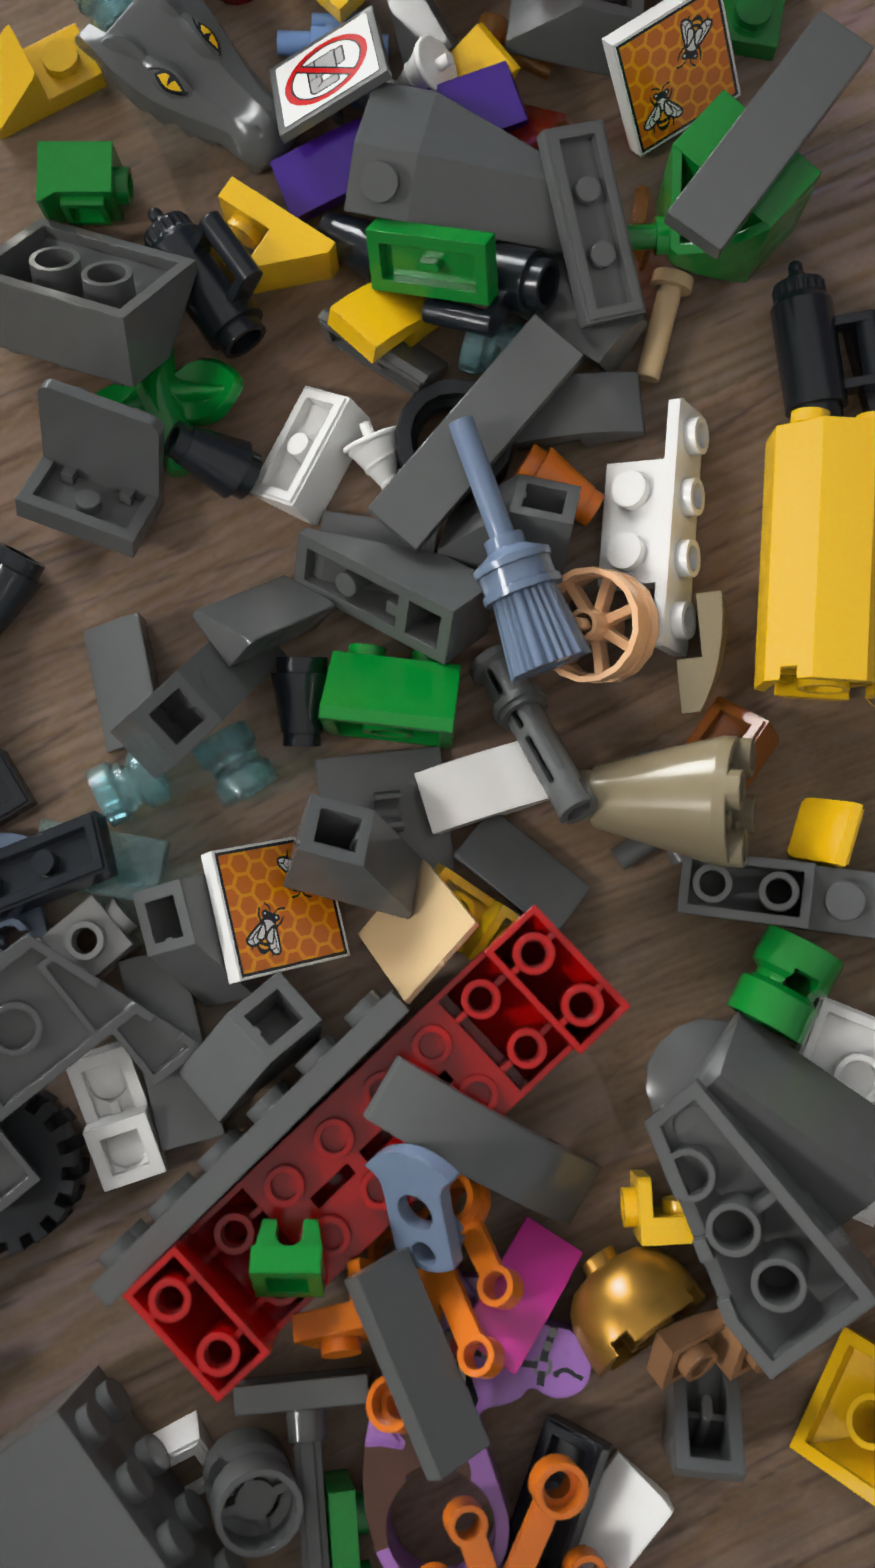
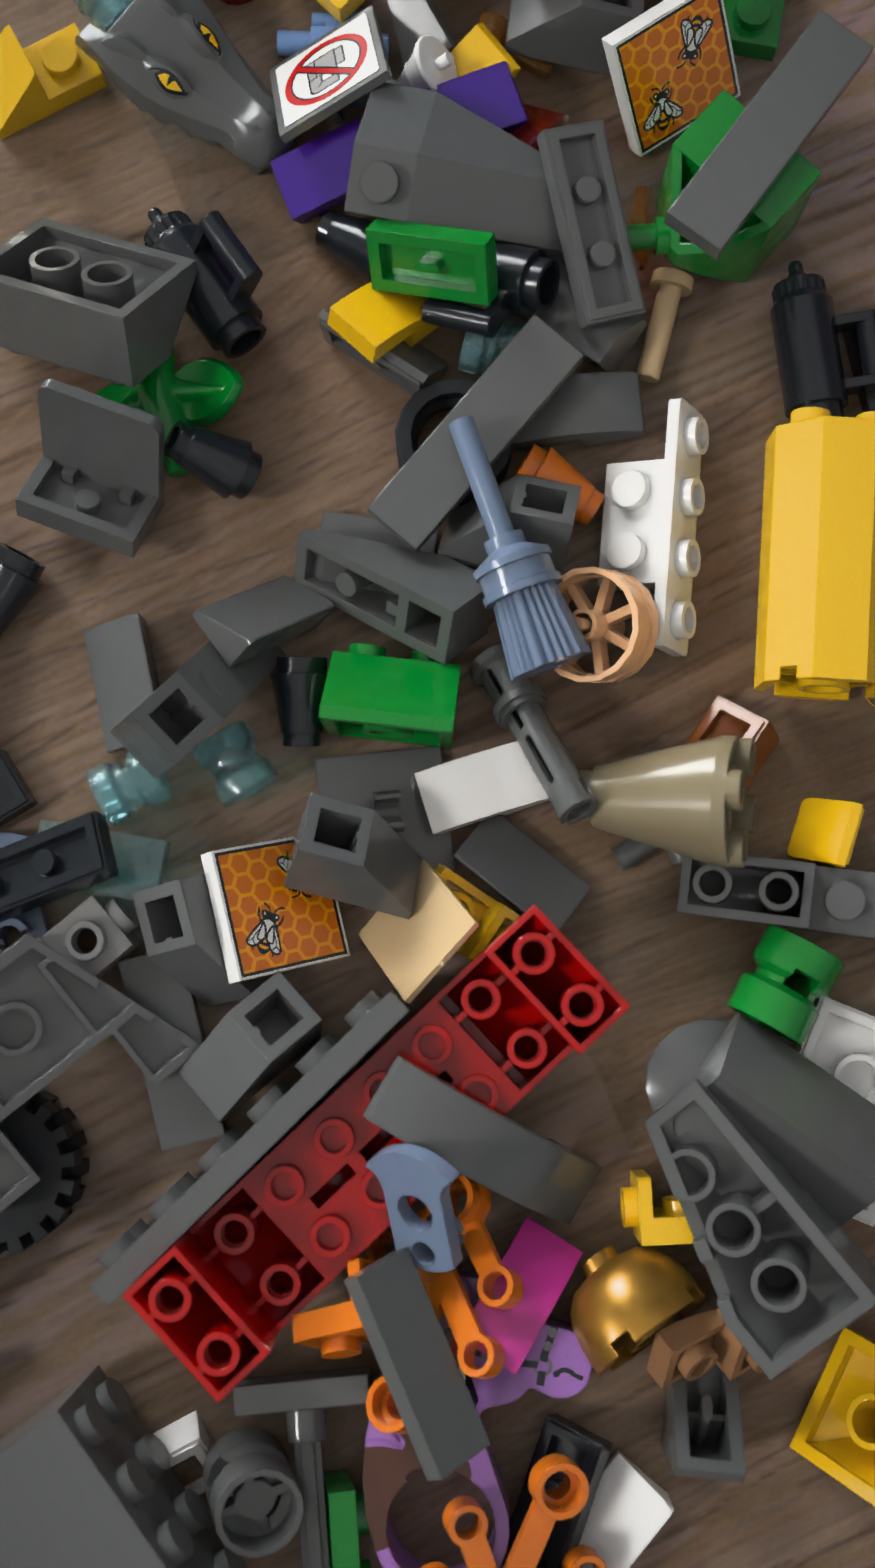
green window [36,141,134,225] -> none
white slope [66,1041,168,1192] -> none
yellow slope [218,176,340,294] -> none
green tile [249,1219,326,1298] -> none
white slope [250,386,371,525] -> none
white piece [343,420,399,490] -> none
dark tan slope [676,590,727,715] -> none

